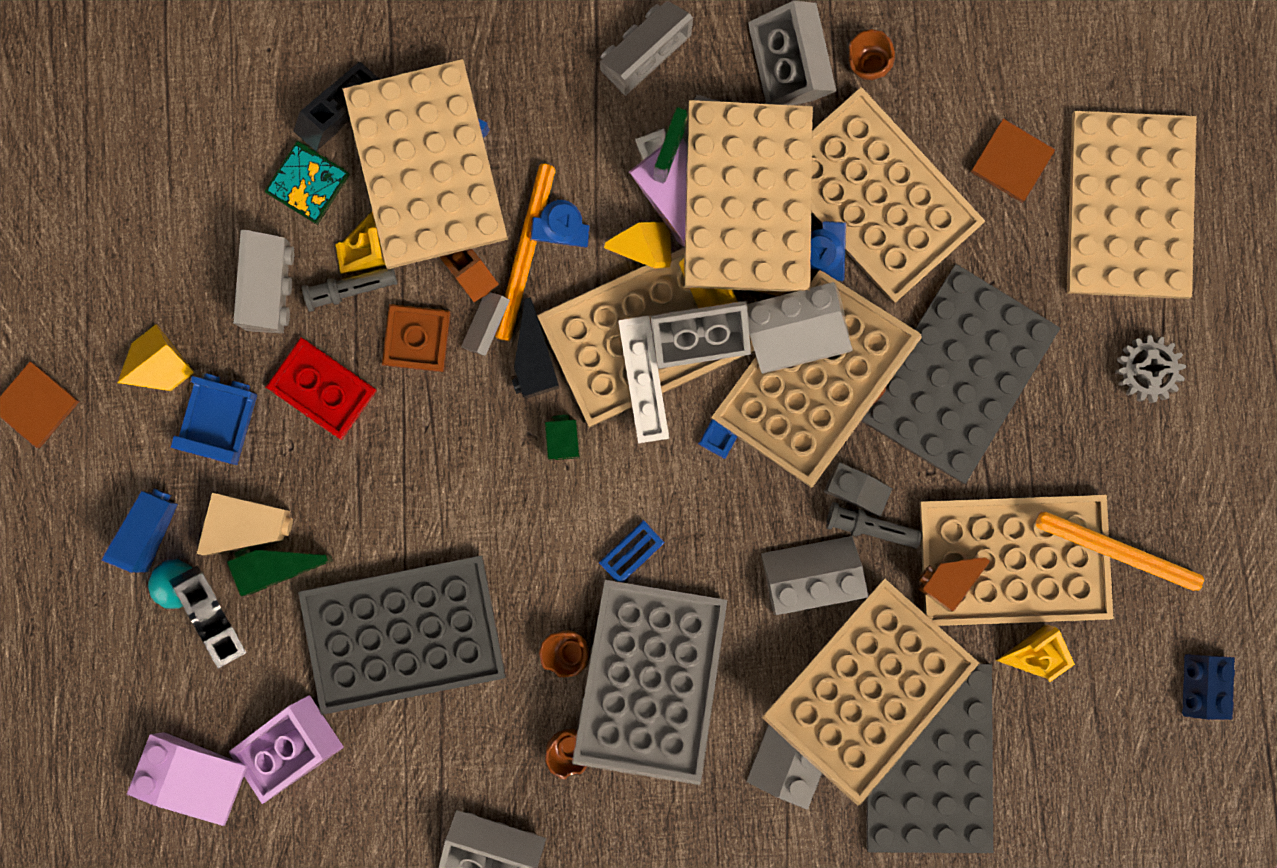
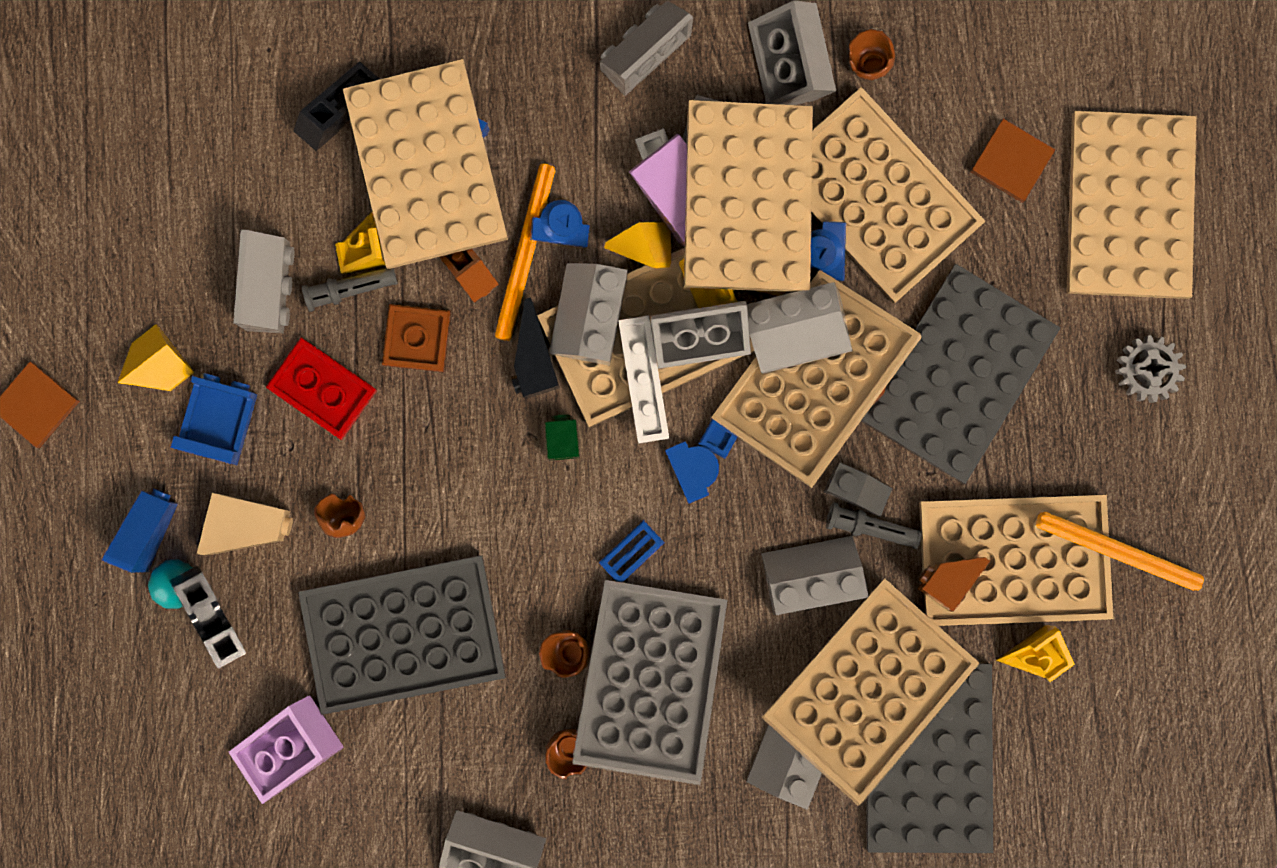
lavender slope [127,732,248,826] -> none
dark green slope [227,547,333,597] -> none
tile [264,141,350,226] -> none
light grey tile [461,292,510,356] -> none
dark green tile [653,107,688,183] -> none
dark blue bracket [1182,654,1235,720] -> none
none -> dark orange hair [314,494,366,538]
none -> light grey slope [549,263,628,366]
none -> blue piece [665,441,719,504]

